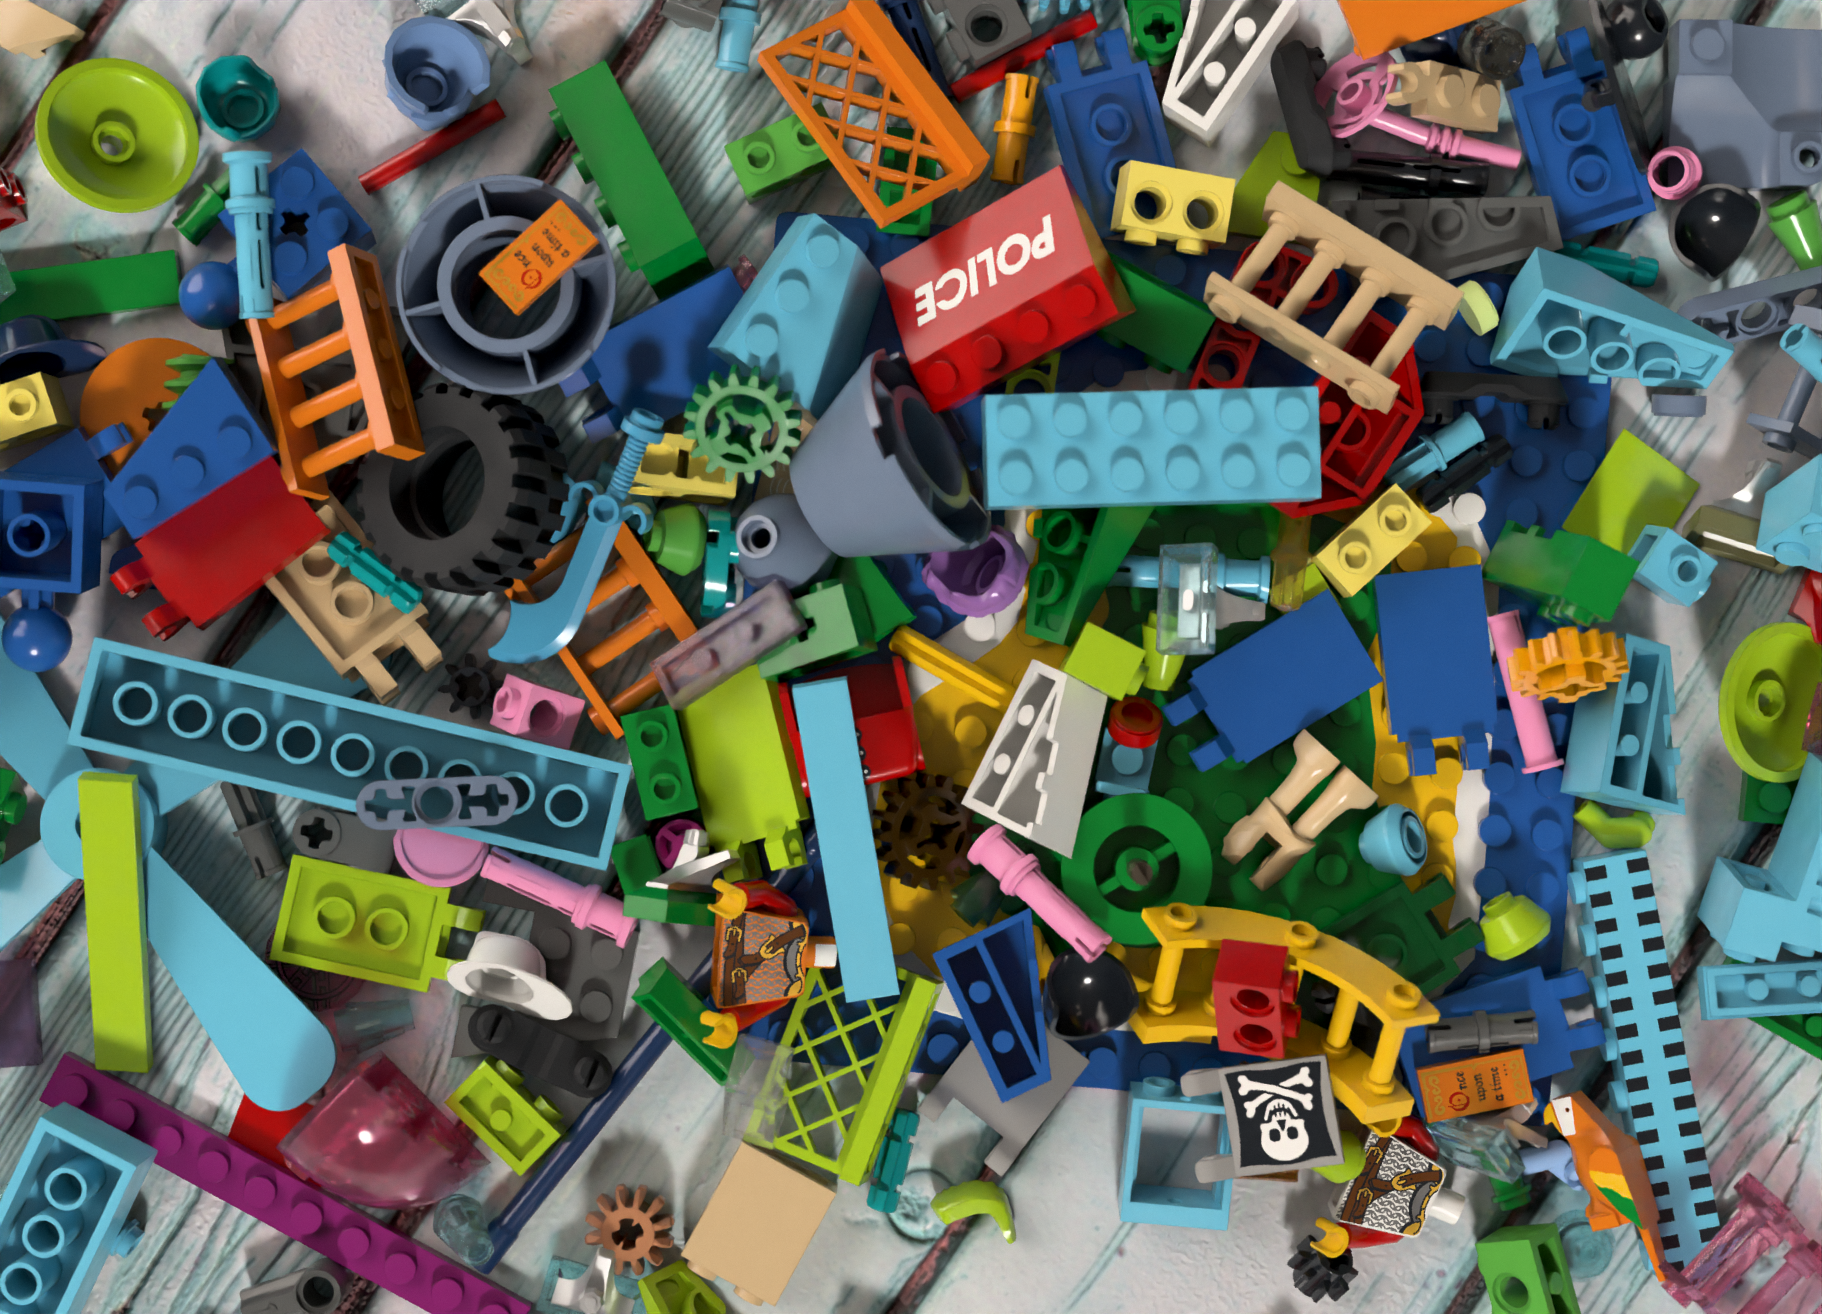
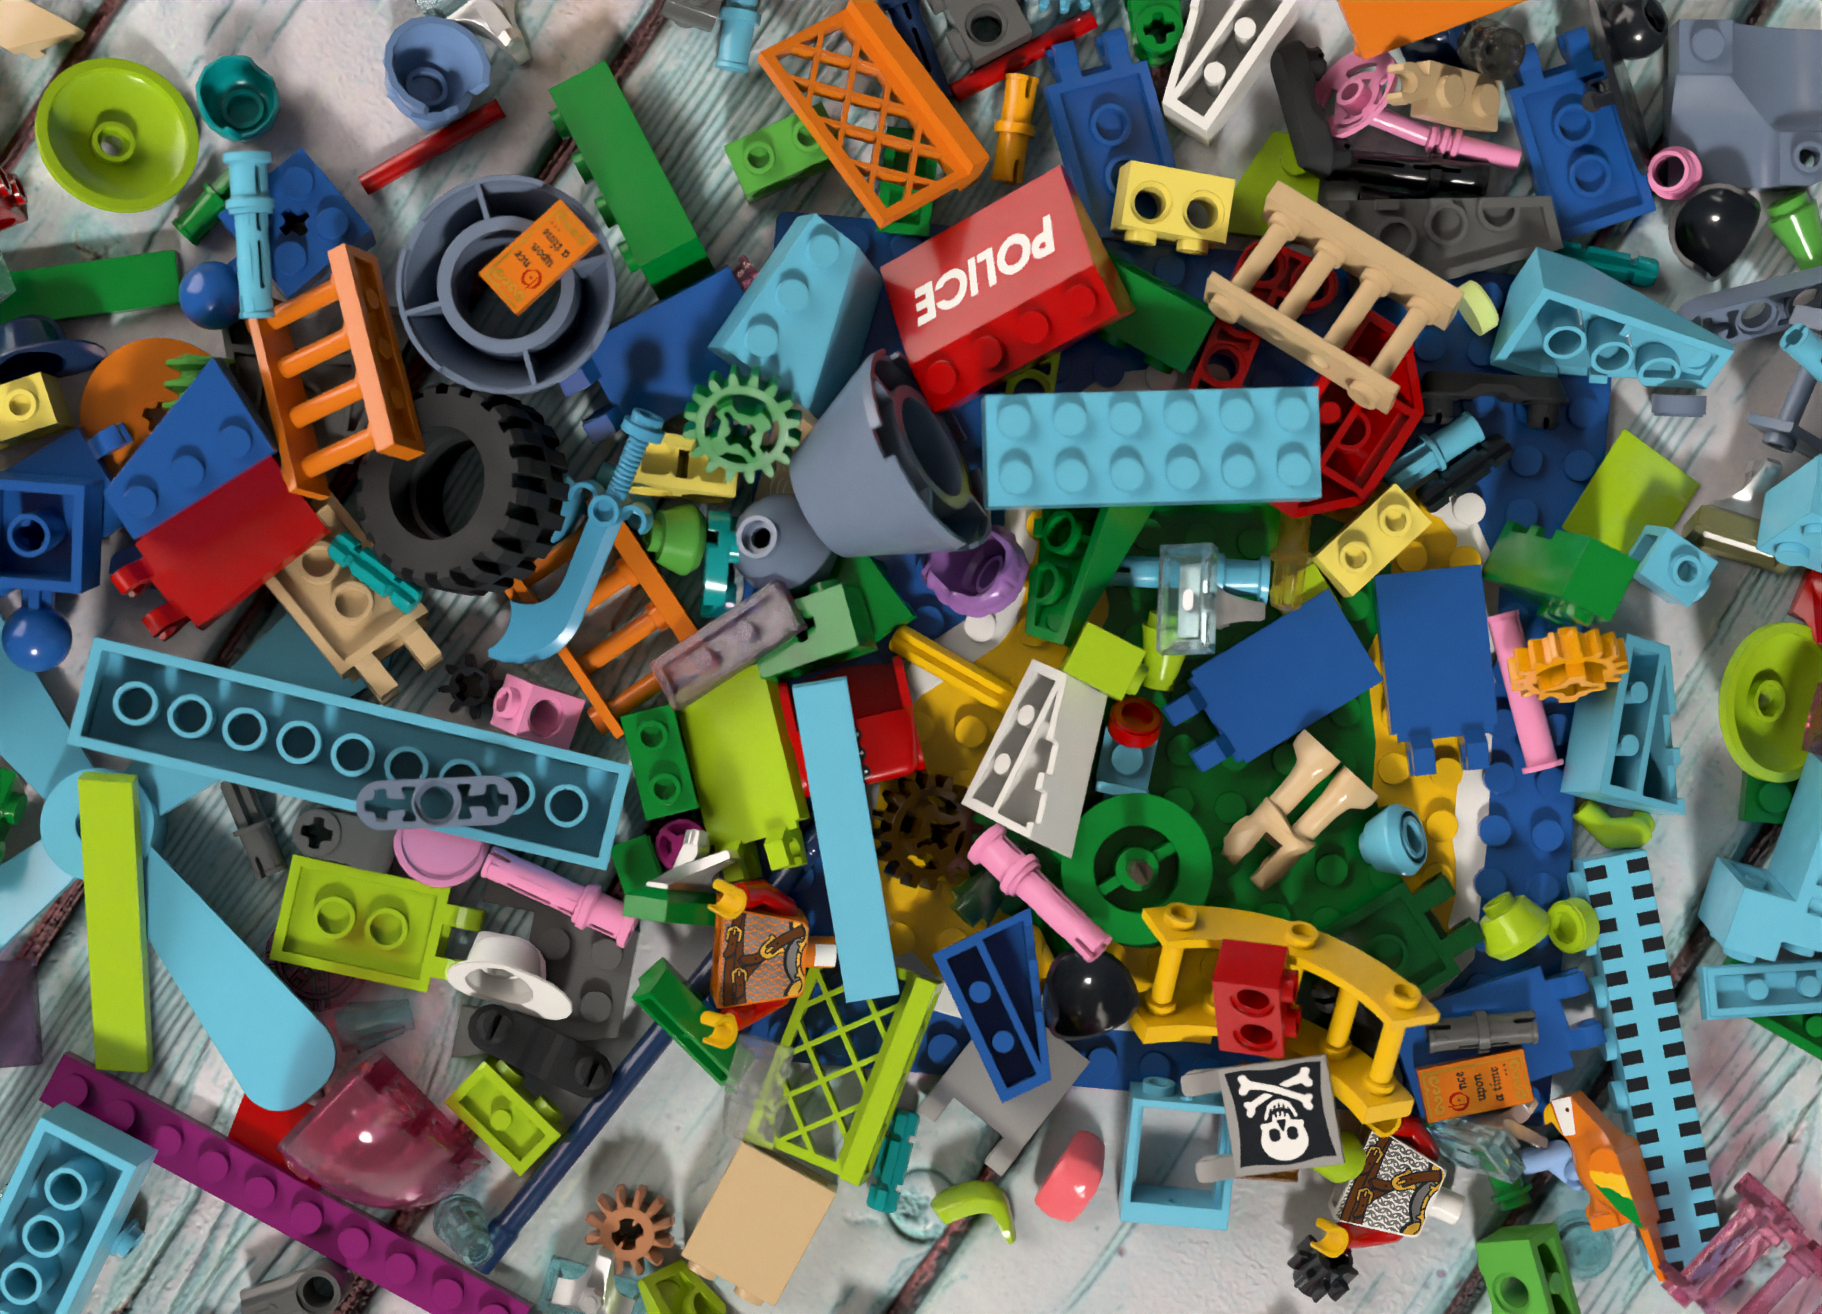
none -> coral hair [1034,1130,1105,1223]
none -> lime tile [1548,897,1600,954]

